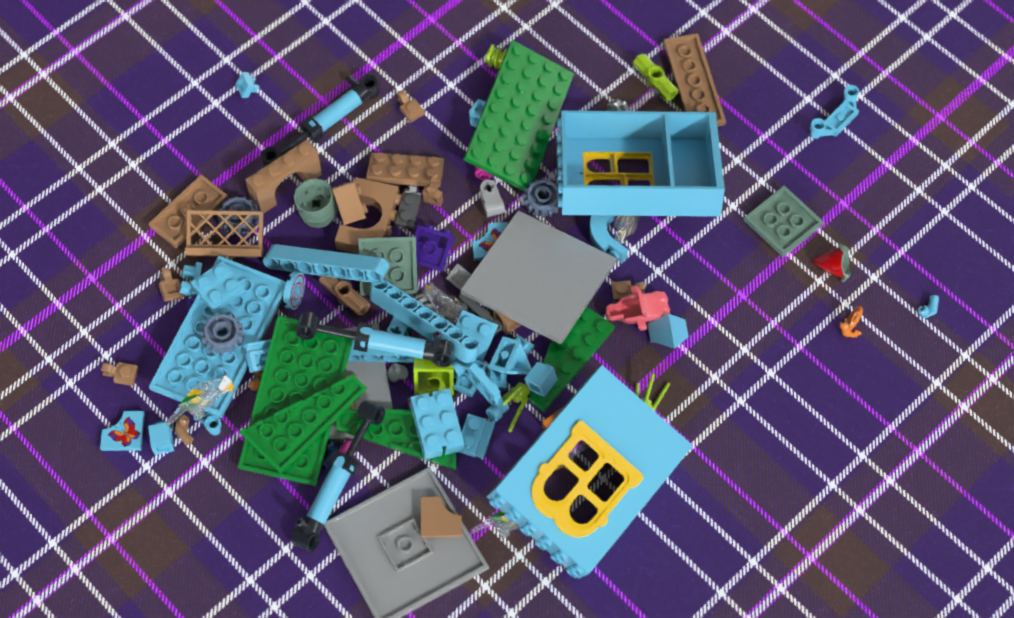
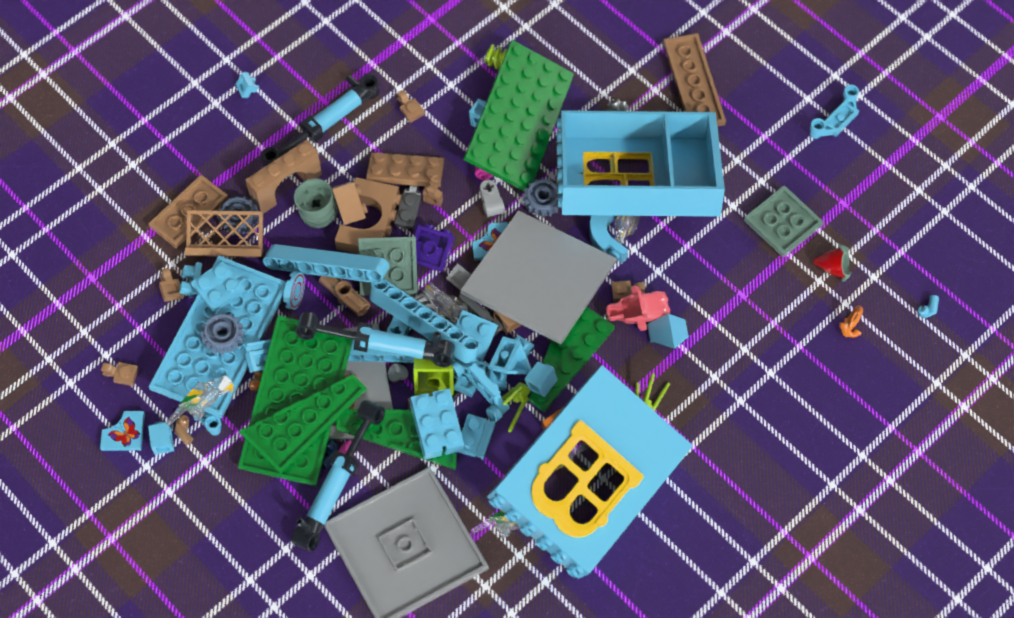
medium nougat tile [421,497,462,538] -> none
lime piece [633,54,678,101] -> none

